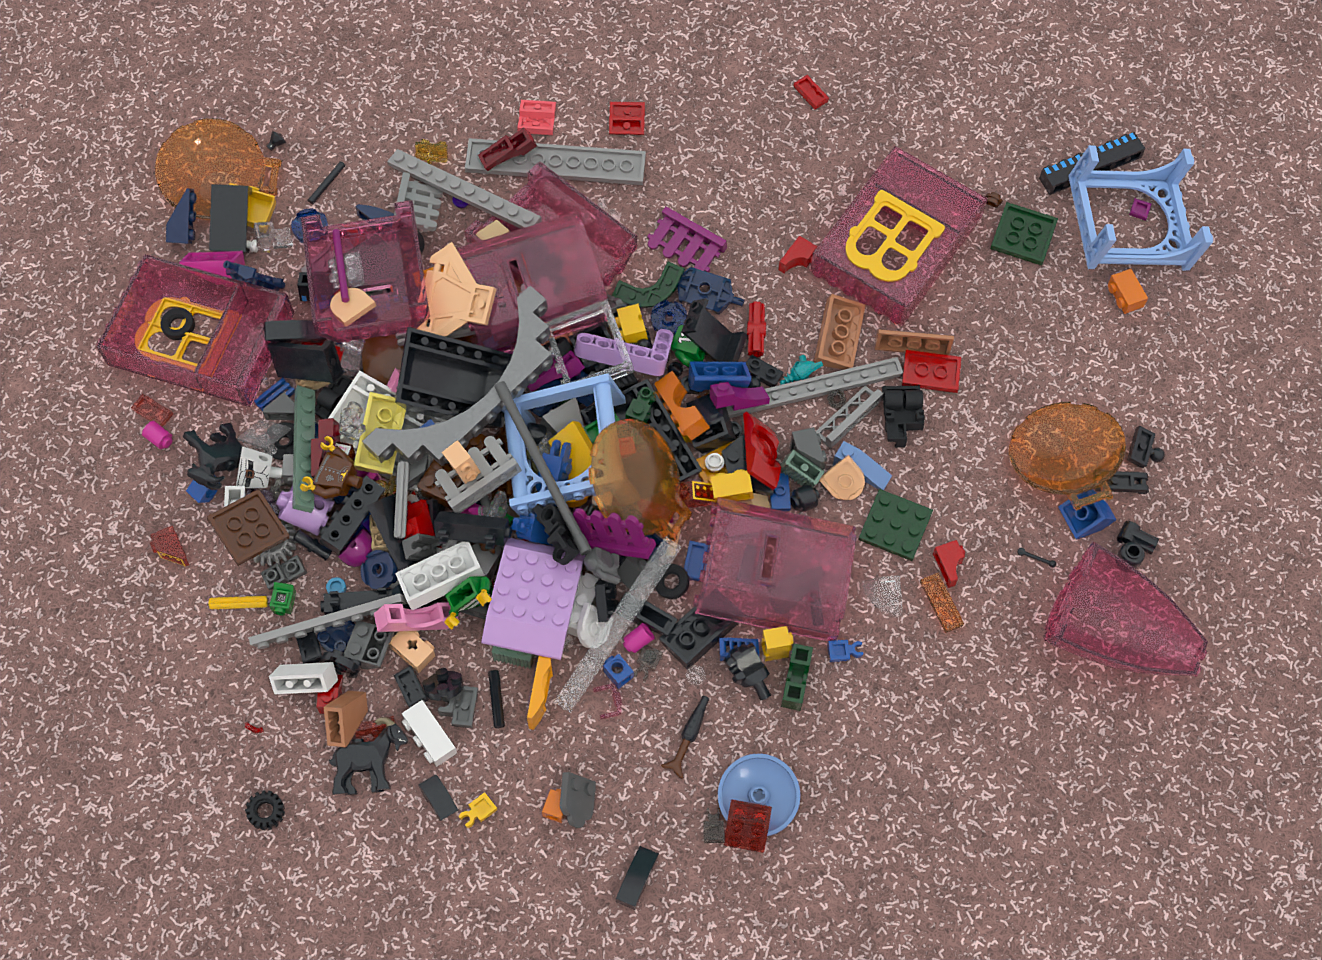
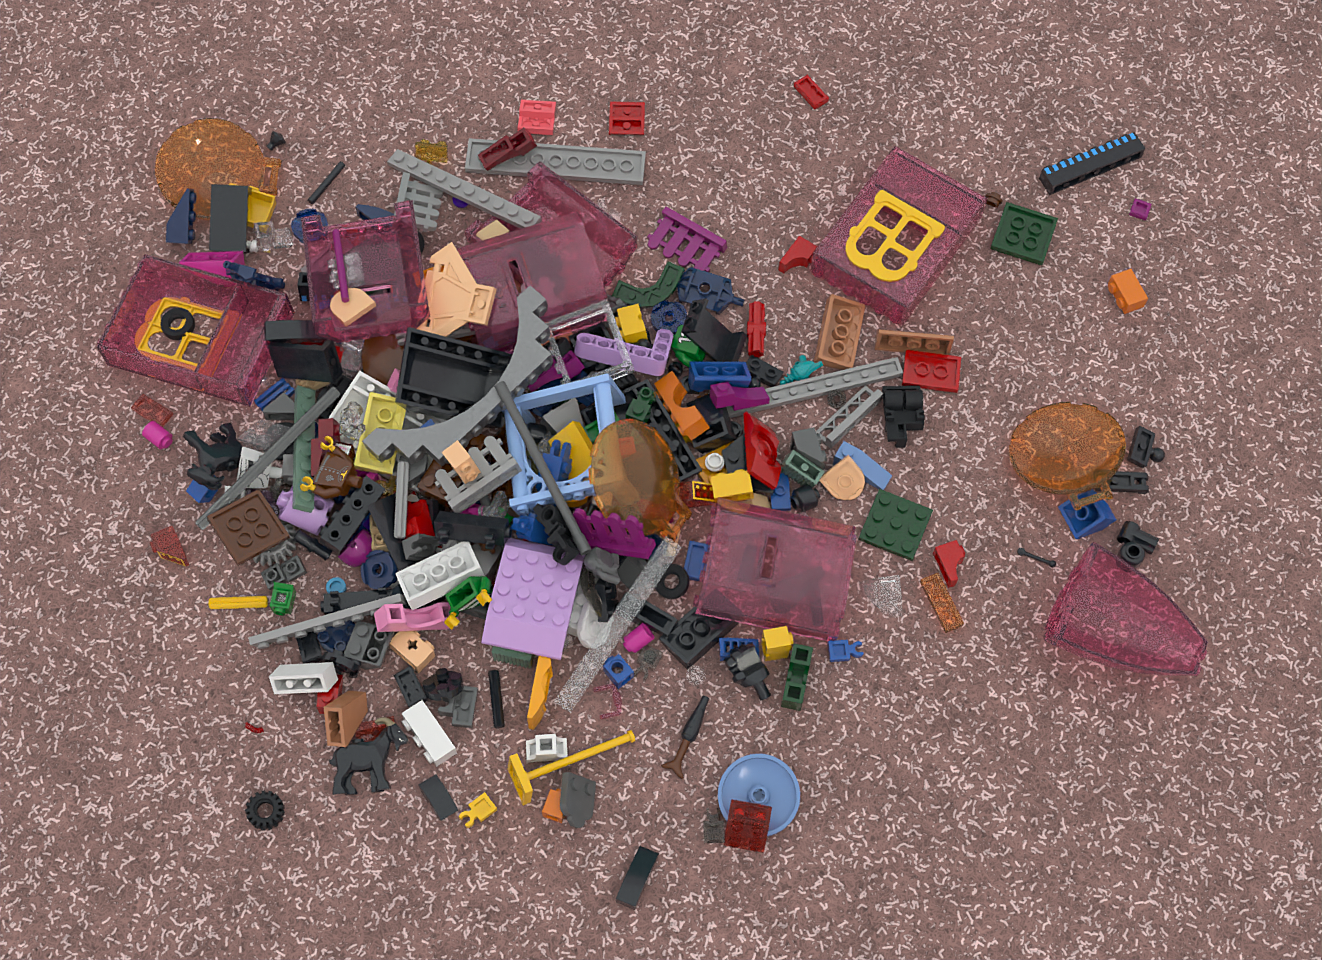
light blue arch [1068,145,1213,271] -> none
none -> dark grey axle [195,387,340,530]
none -> yellow tile [507,730,635,806]
none -> white brick [526,734,568,762]
none -> clear smoke slope [580,562,602,617]

